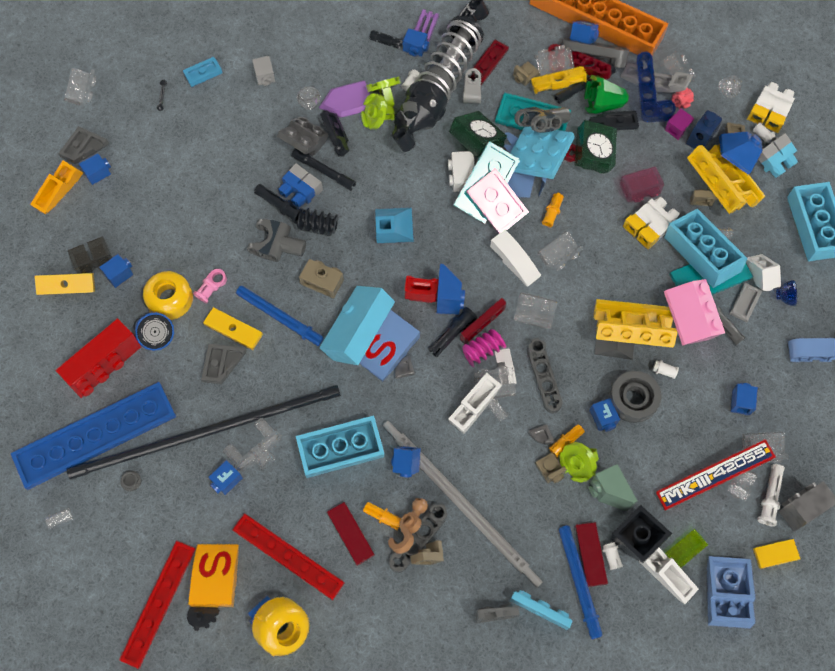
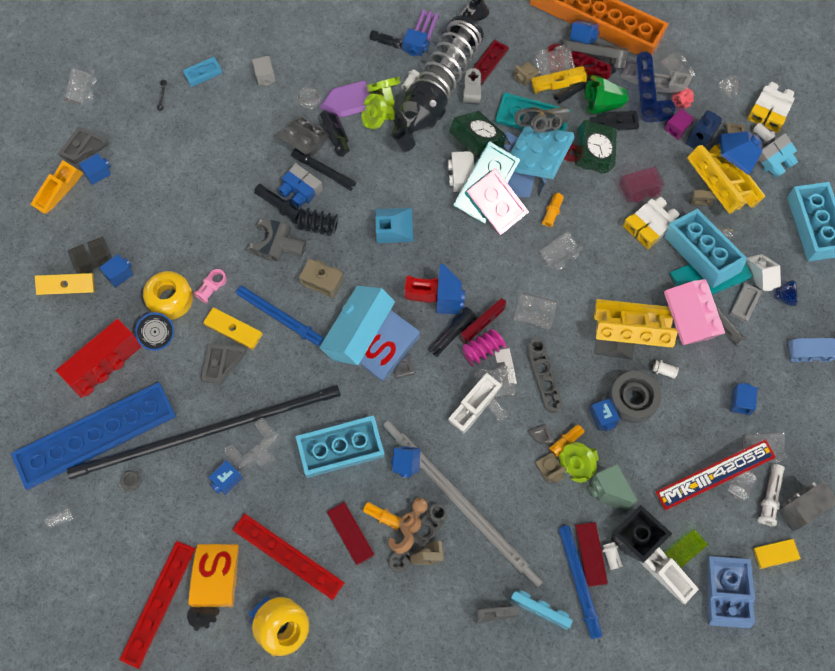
white slope [490,229,541,287] -> none

